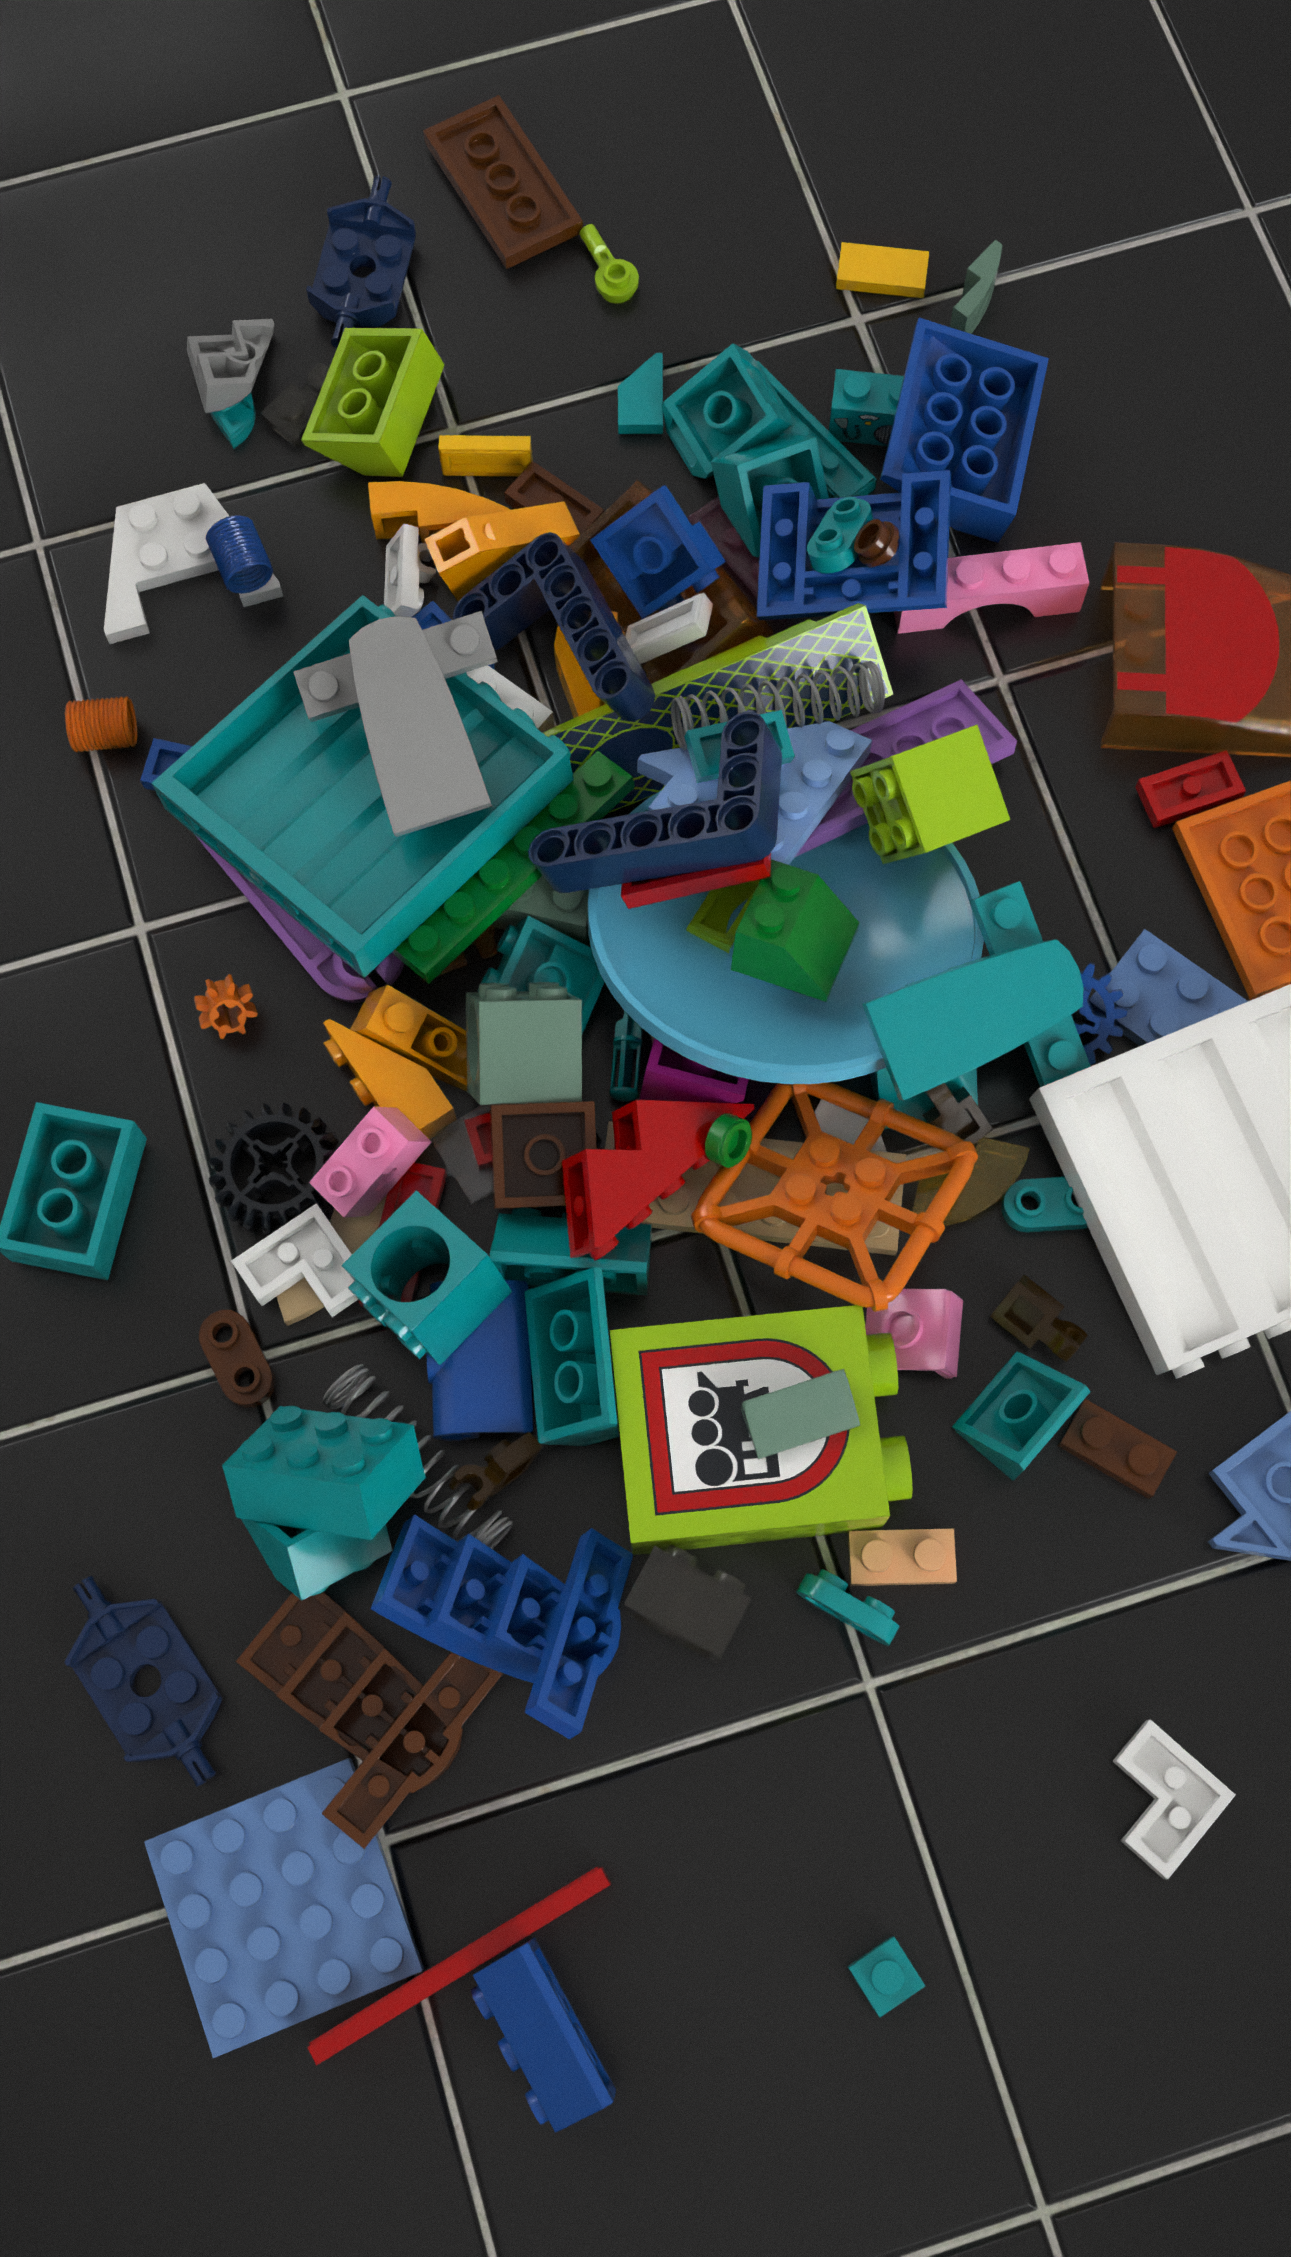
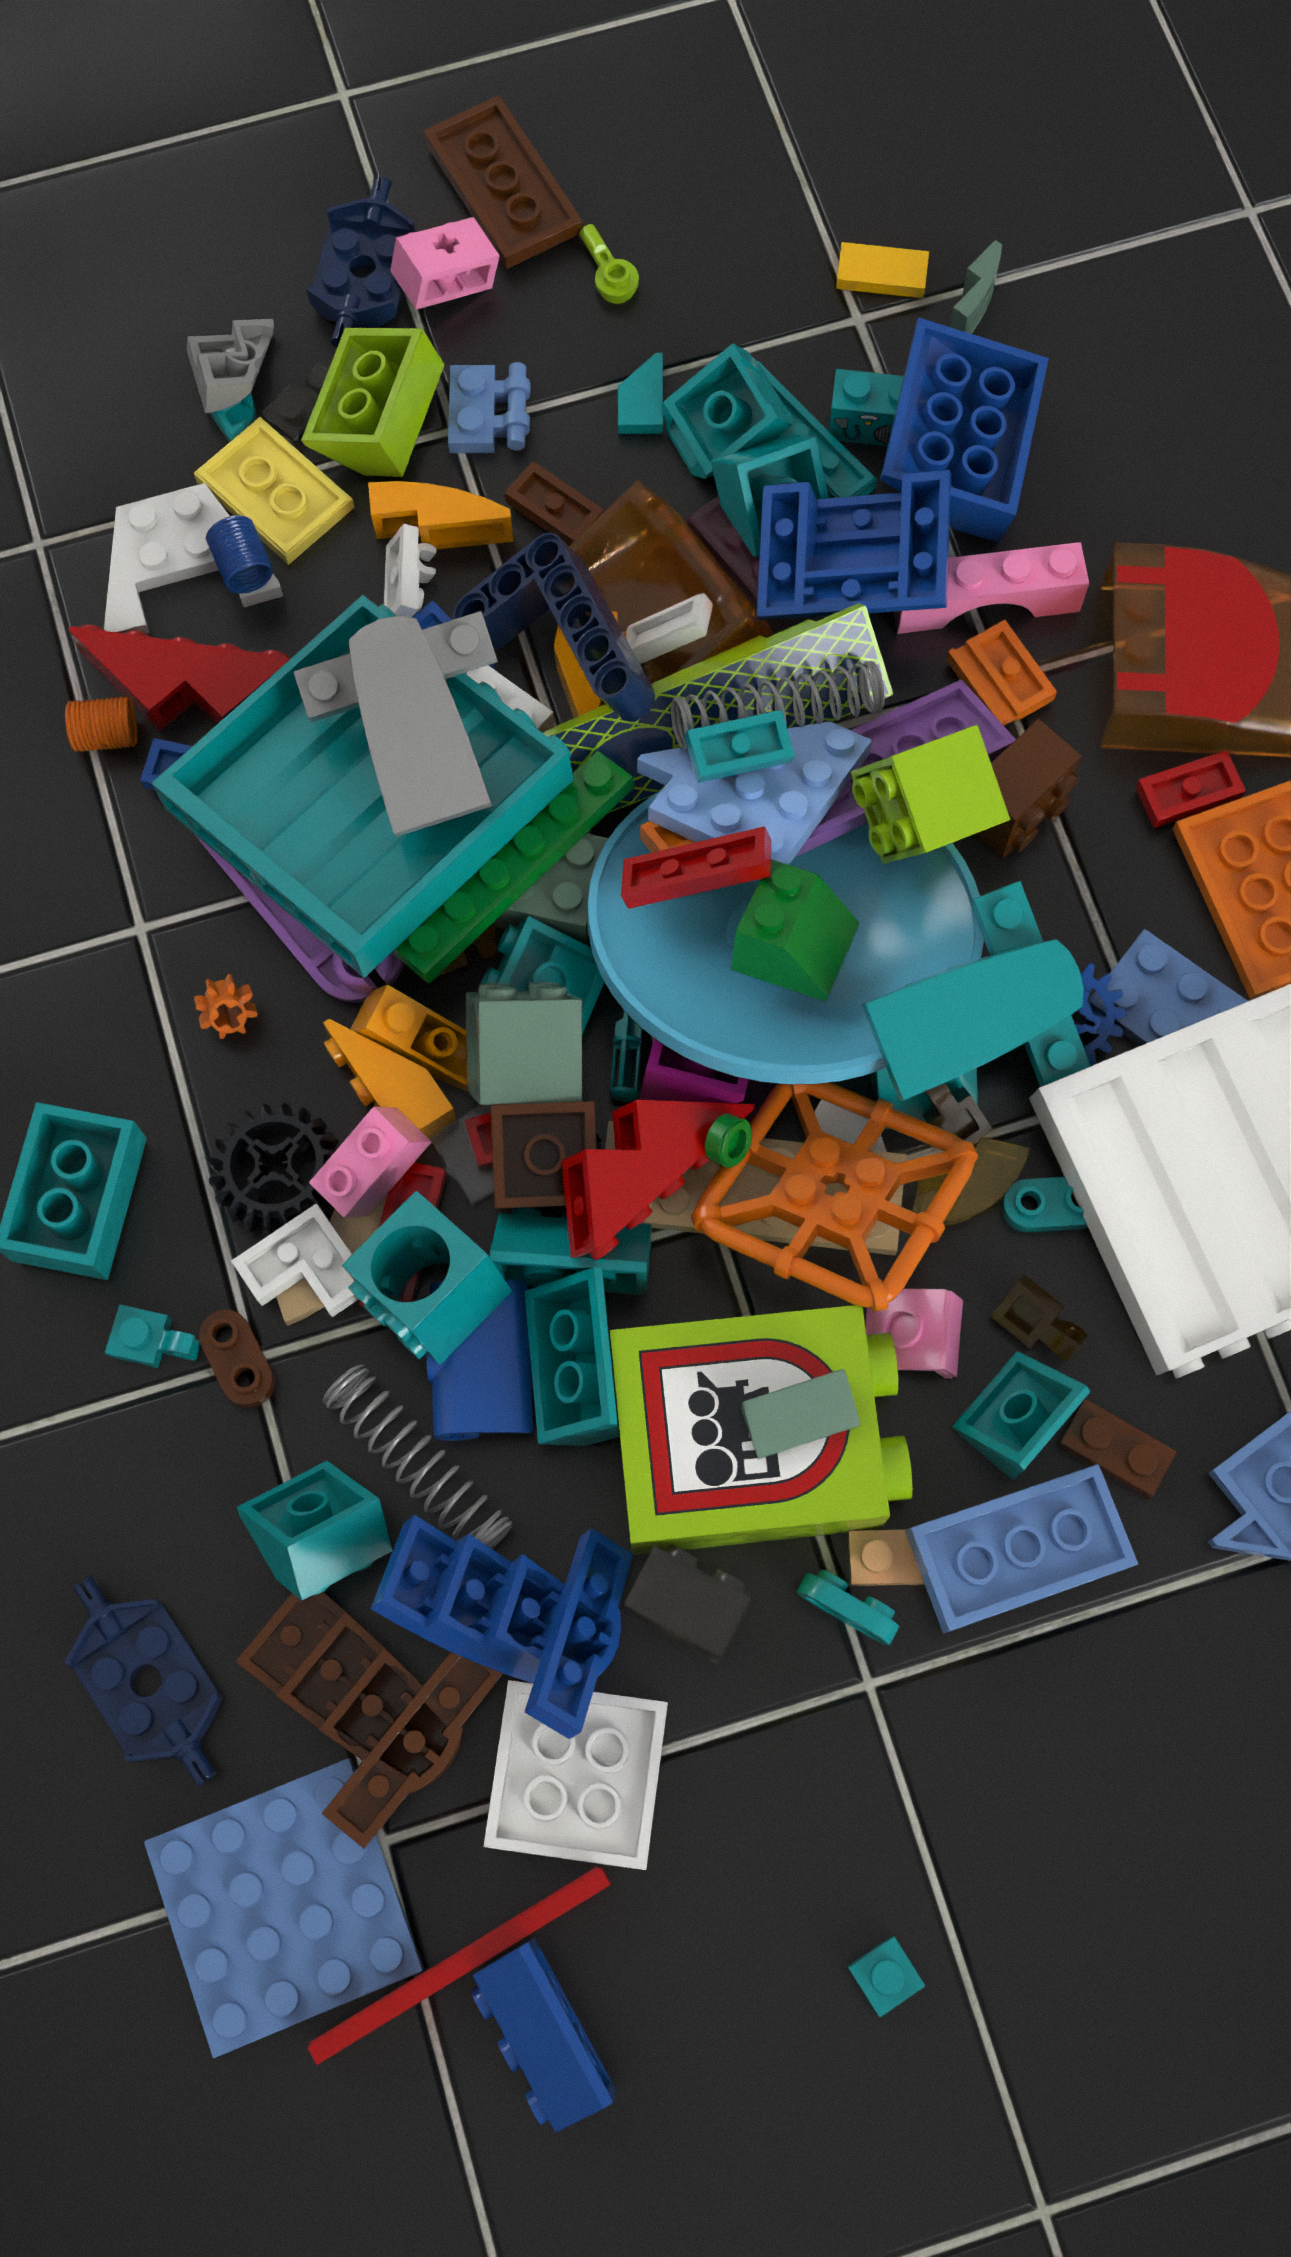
teal brick [222,1406,426,1540] -> none
light orange slope [424,501,582,601] -> none
yellow tile [438,435,533,476] -> none
dark brown plate [448,1431,543,1510] -> none
dark blue beam [528,712,782,893] -> none
blue plate [590,485,726,619] -> none
lime tile [686,879,760,953] -> none
teal plate [807,497,874,574] -> none
reddish brown plate [854,519,899,568] -> none
white plate [1113,1719,1236,1880] -> none
none -> red slope [68,624,290,731]
none -> teal plate [105,1304,201,1368]
none -> light yellow tile [194,417,355,565]
none -> bright pink brick [390,217,500,310]
none -> medium blue plate [448,362,531,453]
none -> white plate [484,1680,668,1870]
none -> medium blue plate [905,1464,1138,1634]
none -> orange plate [946,620,1057,726]
none -> reddish brown brick [973,719,1082,860]

